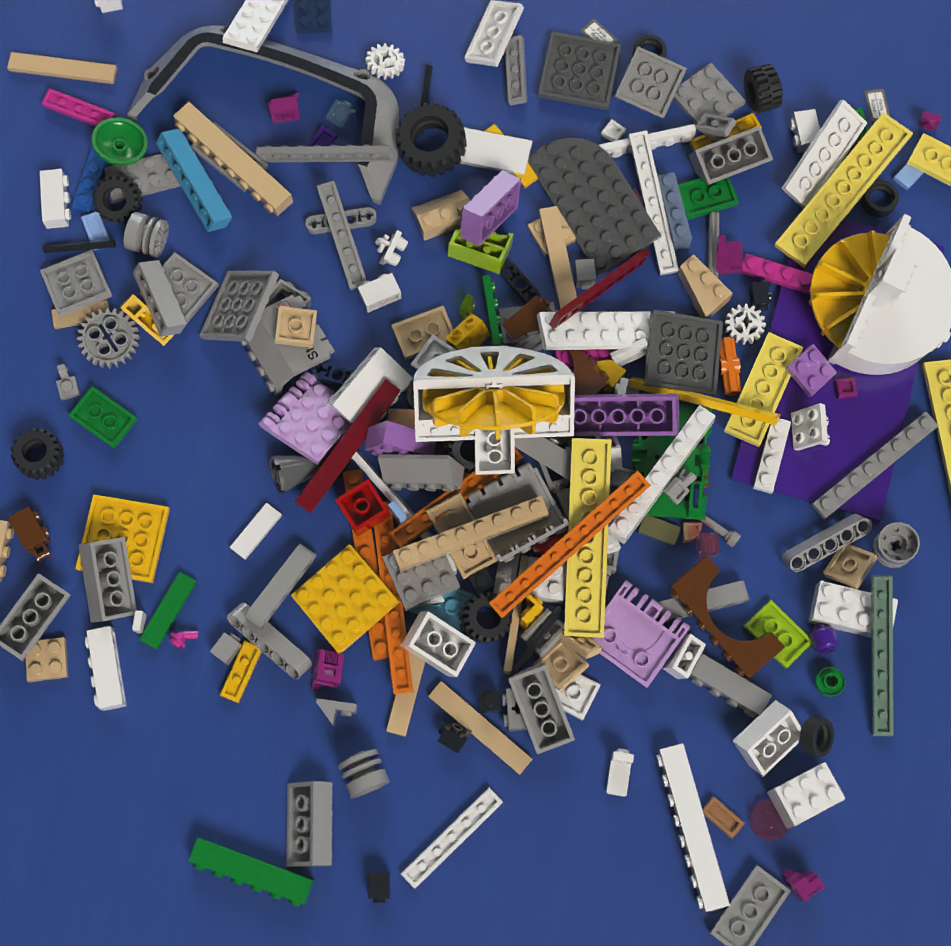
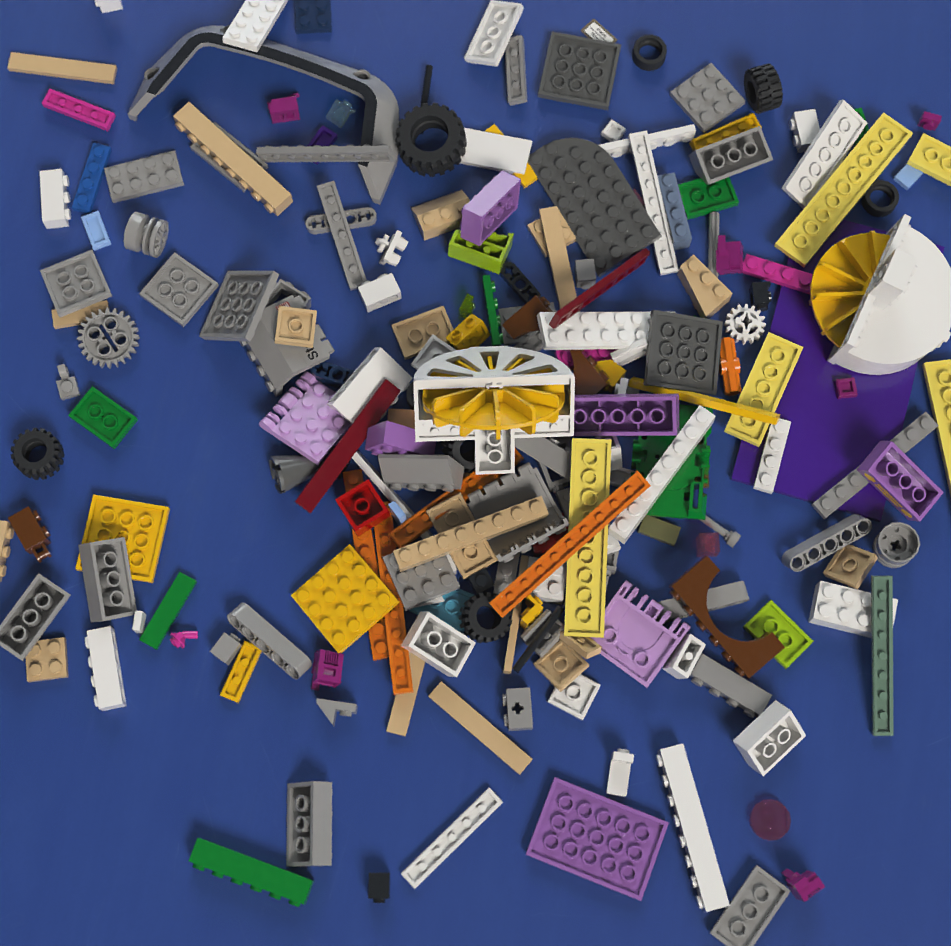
black bar [43,240,116,253] -> none
green dish [92,118,148,166] -> none
black tyre [92,176,143,223] -> none
yellow slope [120,293,173,346] -> none
light grey brick [133,260,187,337] -> none
dark azure brick [156,129,232,232] -> none
white tile [230,503,282,560] -> none
light grey beam [245,543,317,629] -> none
light grey wheel [338,749,390,799] -> none
white gear [366,43,405,80] -> none
black brick [438,722,472,754] -> none
black brick [479,690,500,714] -> none
light grey slope [508,662,575,755] -> none
light grey plate [615,46,687,119] -> none
light grey plate [663,469,697,505] -> none
tan tile [682,522,702,543] -> none
light grey slope [695,113,736,143] -> none
medium nougat tile [702,796,745,839] -> none
white brick [767,762,845,829] -> none
medium lavender plate [785,344,837,397] -> none
white plate [791,403,830,451] -> none
black tyre [800,717,834,757] -> none
dark purple head [810,624,839,655] -> none
green plate [815,667,845,697] -> none
sticker [864,89,890,122] -> none
none -> medium lavender plate [526,777,669,901]
none -> medium lavender brick [857,441,944,522]

